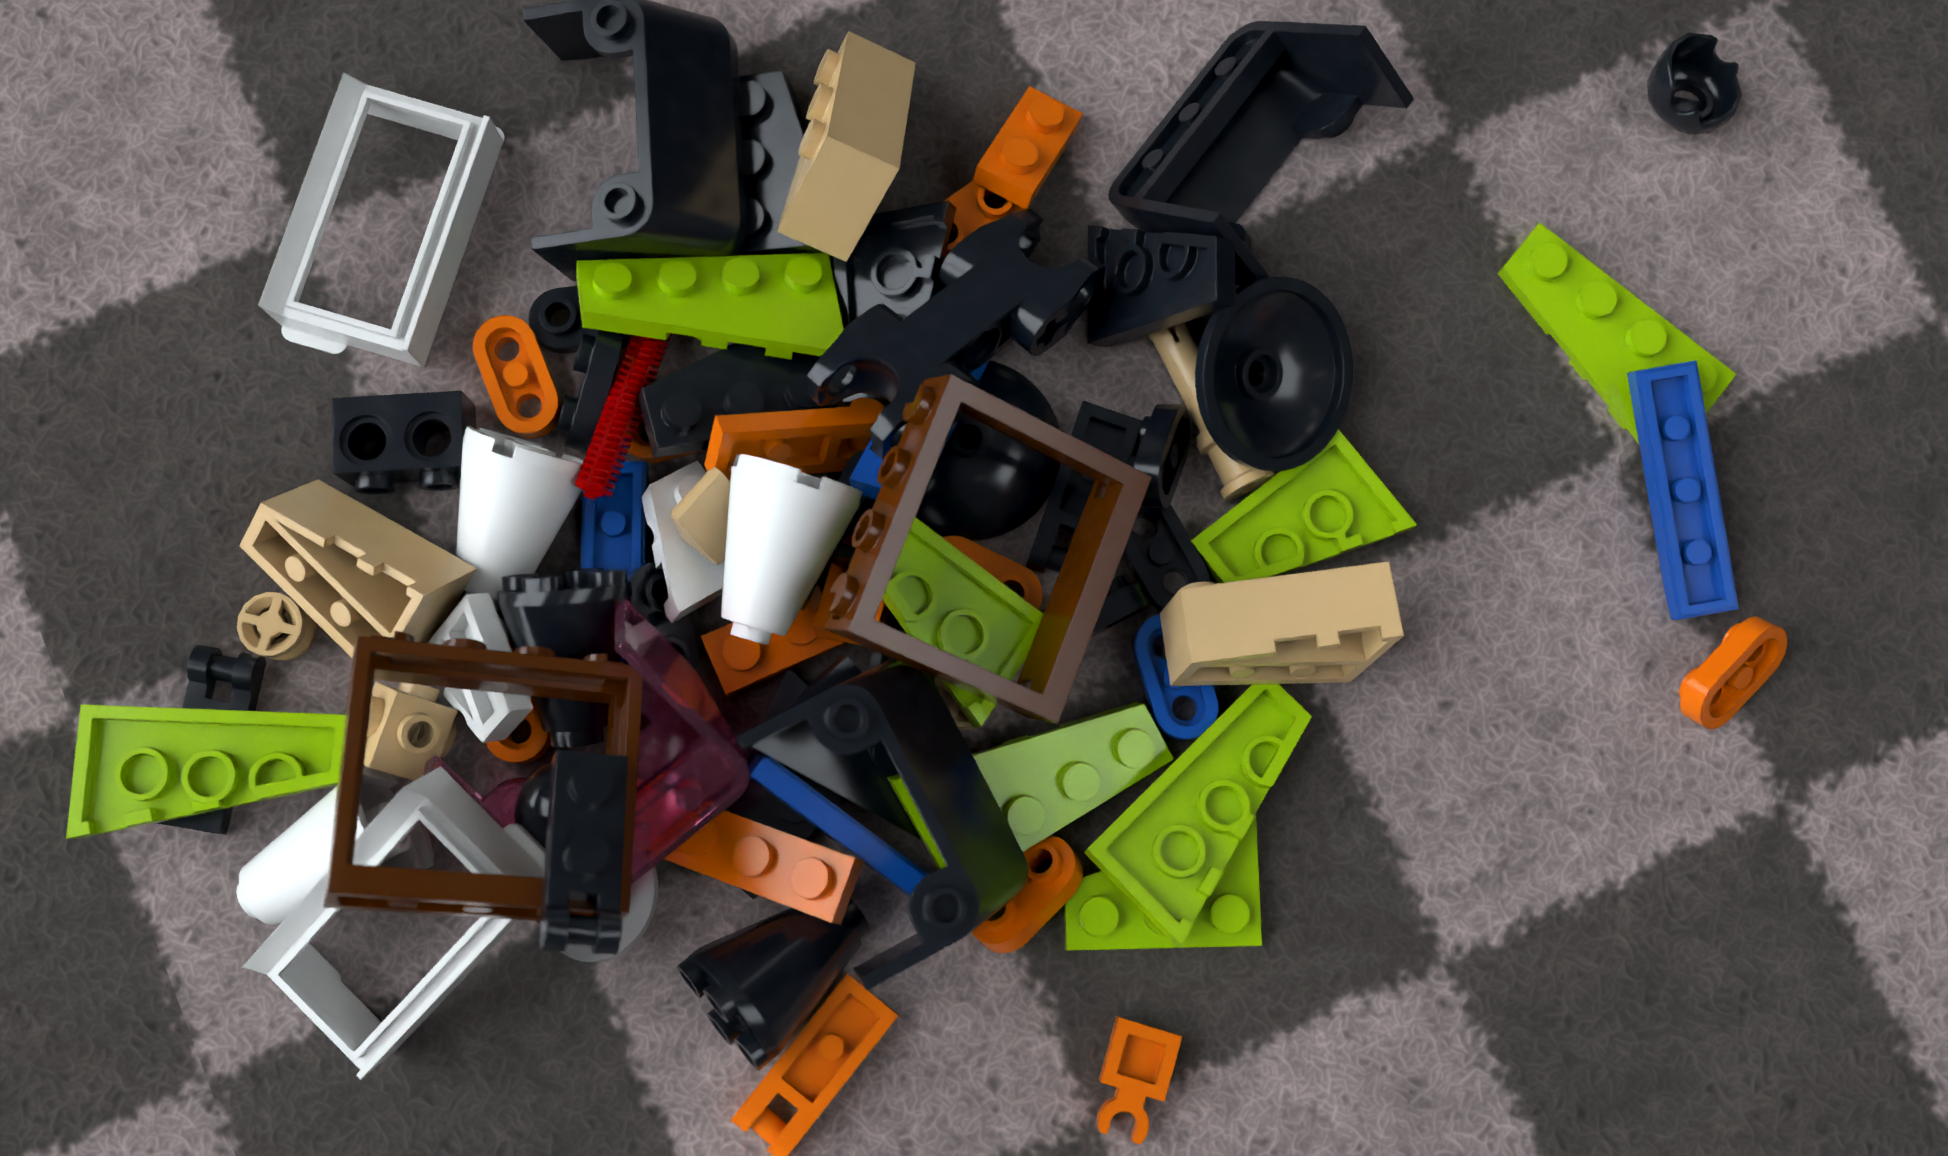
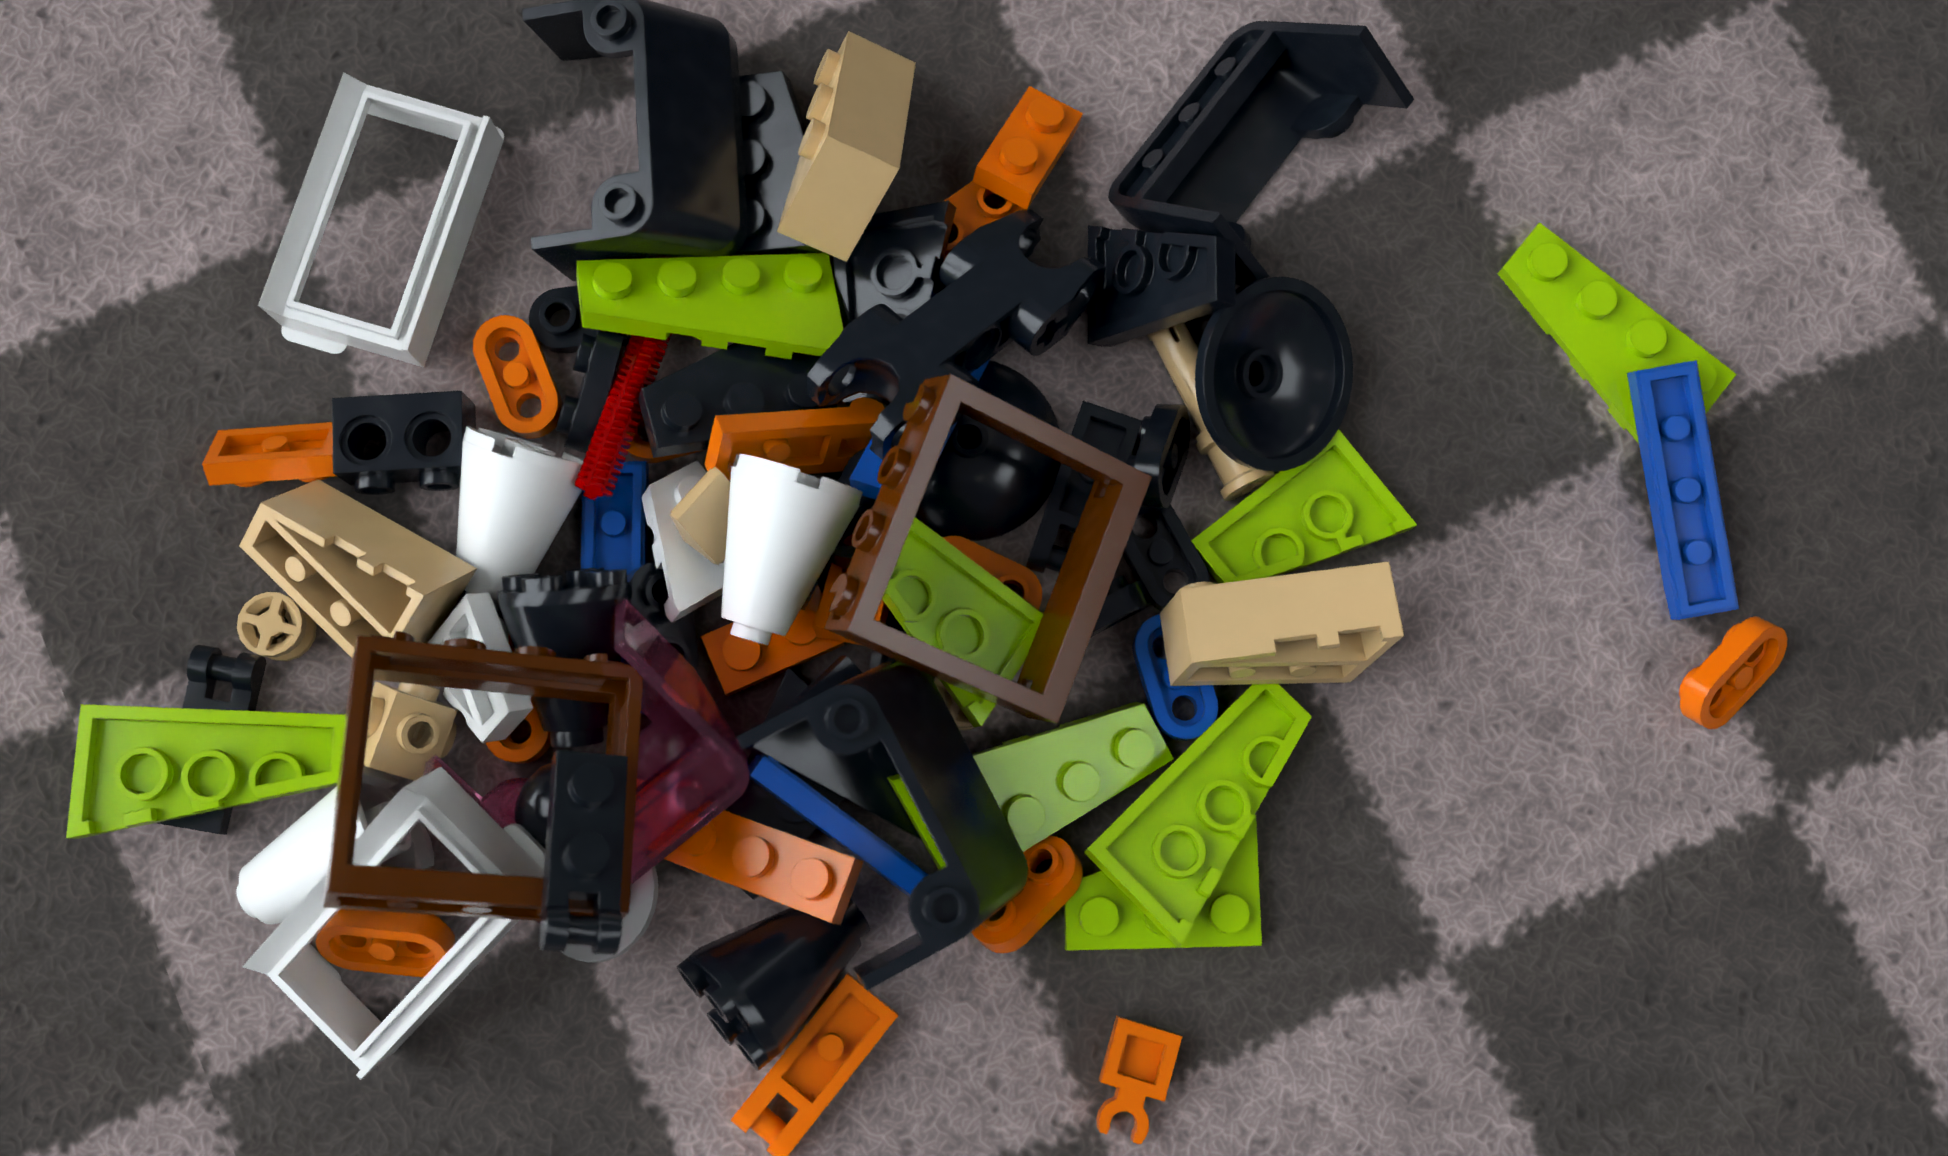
black hair [1647,33,1742,134] -> none
none -> orange plate [202,422,336,487]
none -> orange plate [316,909,455,977]

